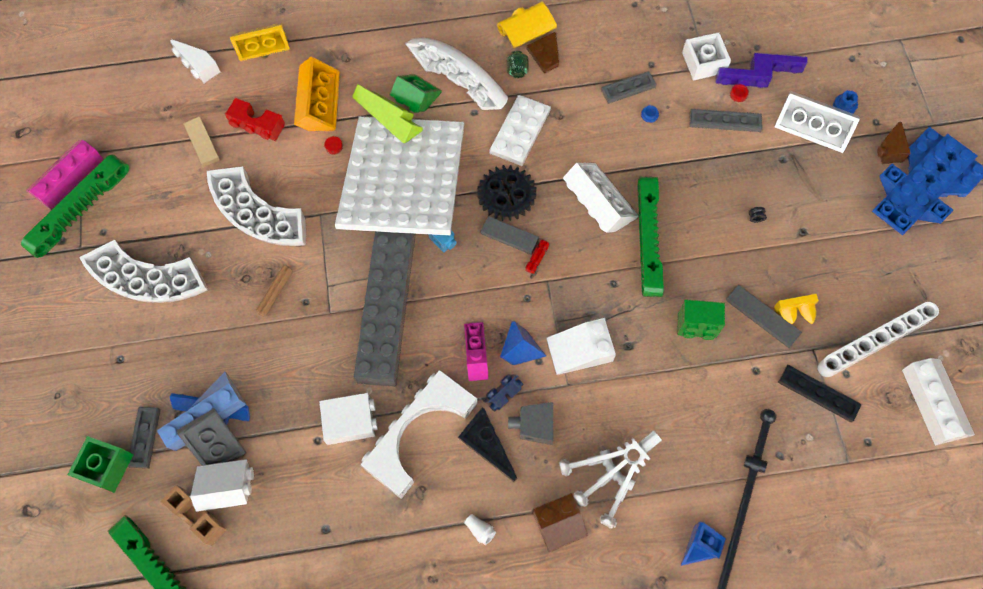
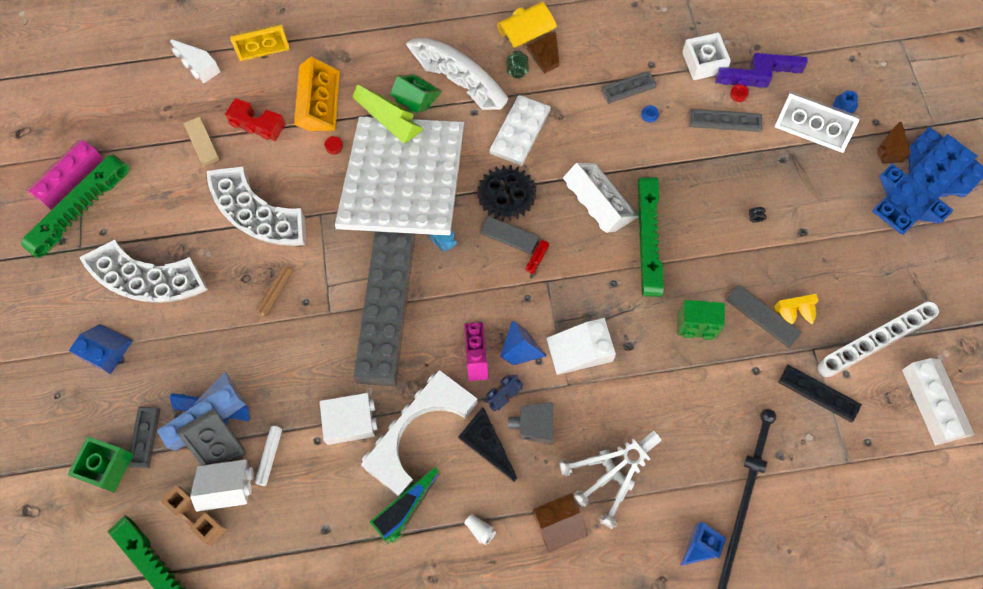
none -> blue slope [69,324,133,374]
none -> white axle [255,426,282,486]
none -> slope [370,467,440,544]

